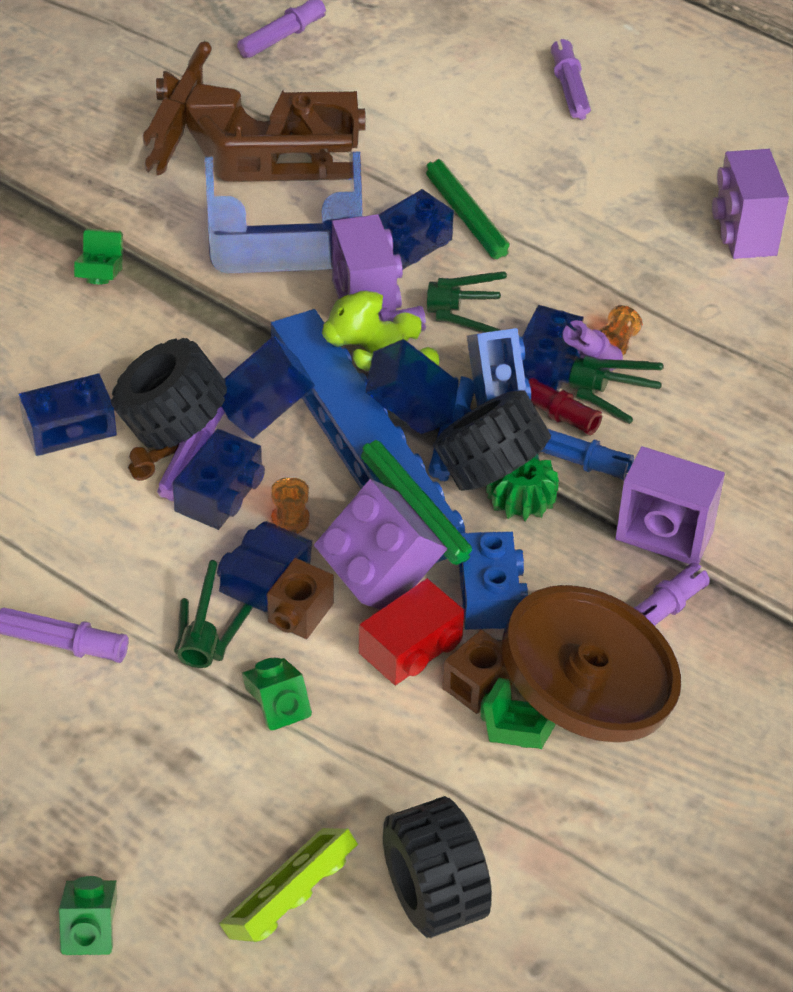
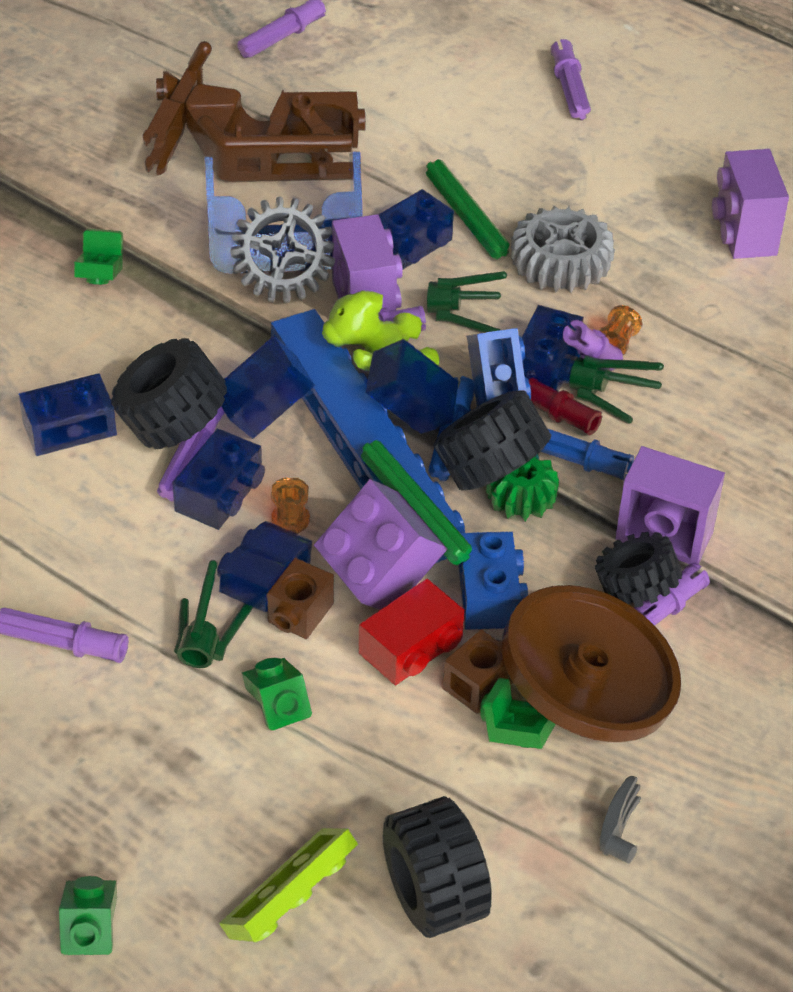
reddish brown hand [128,443,179,481] -> none
none -> light grey gear [230,197,335,303]
none -> light grey gear [511,205,615,293]
none -> black tyre [595,532,682,607]
none -> dark grey piece [600,776,641,864]

